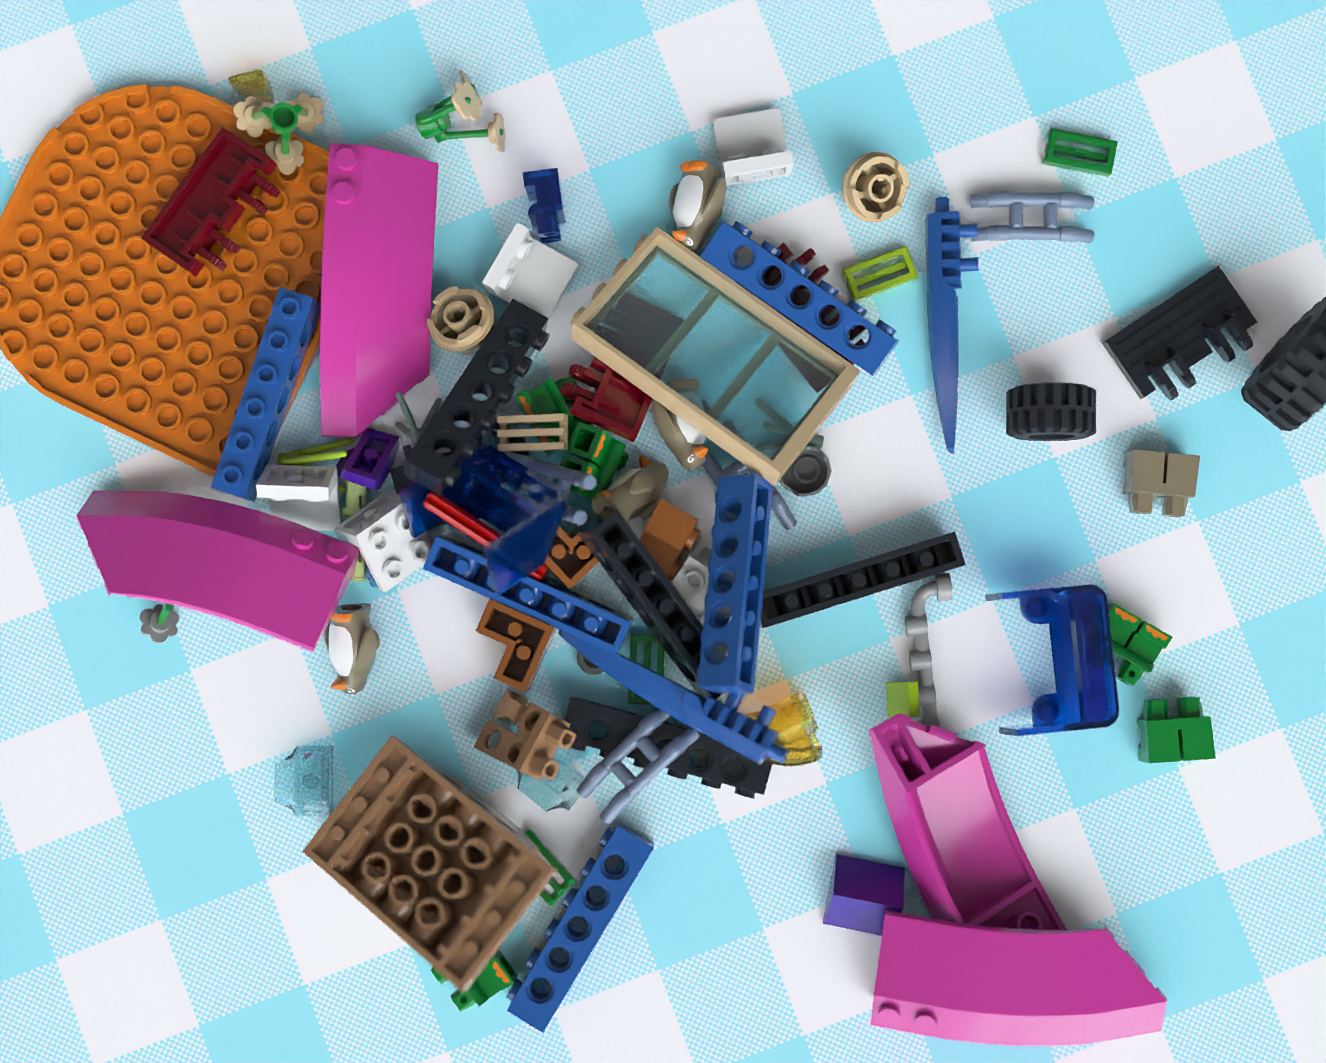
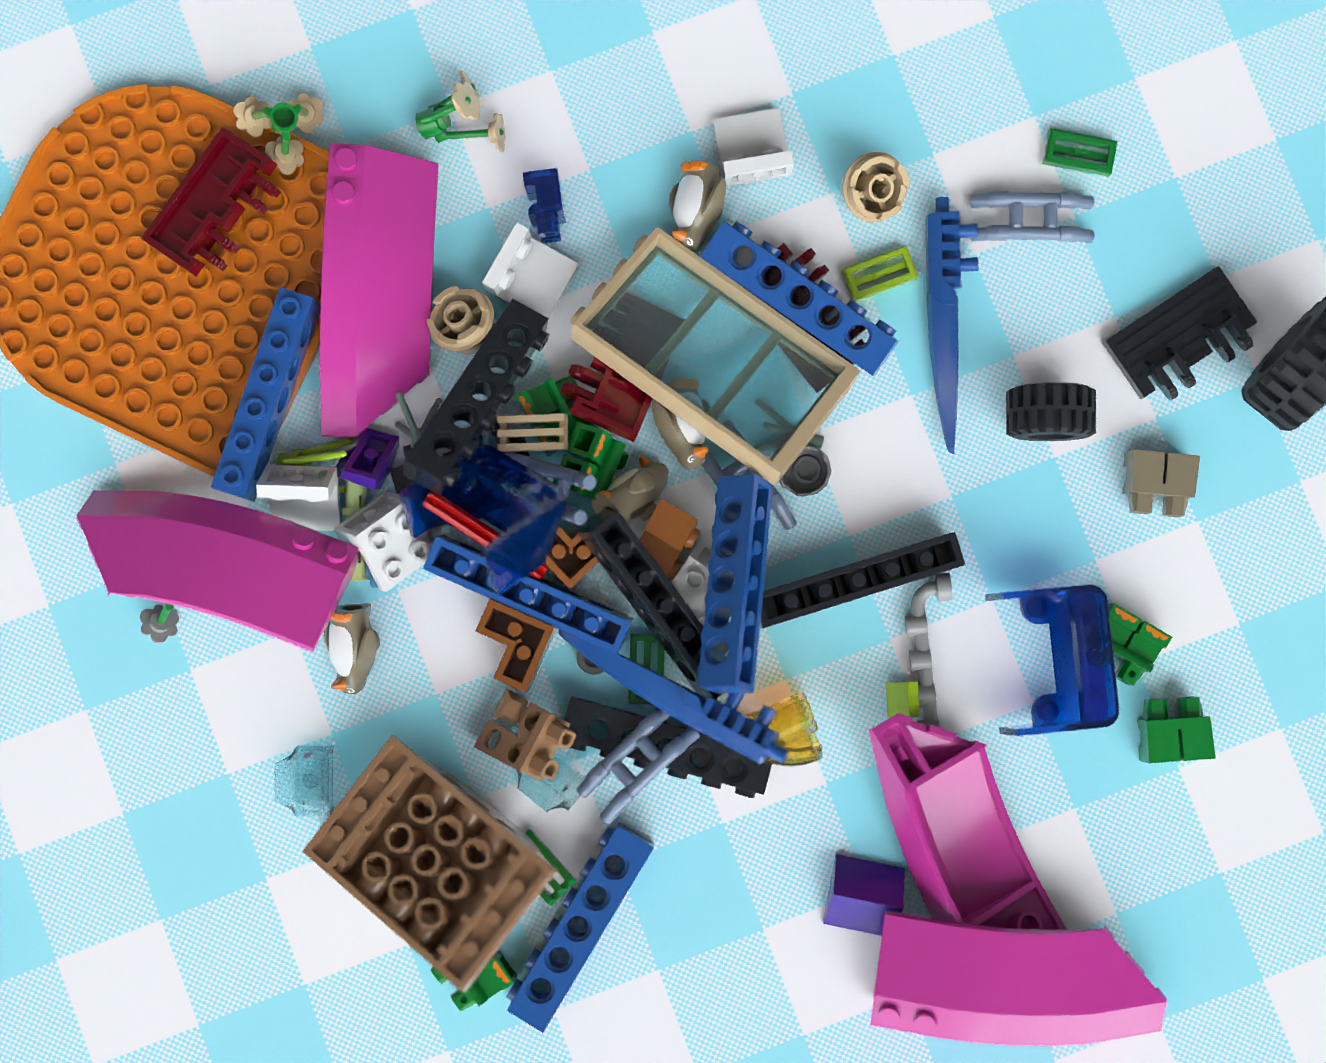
clear yellow slope [228,69,275,104] -> none

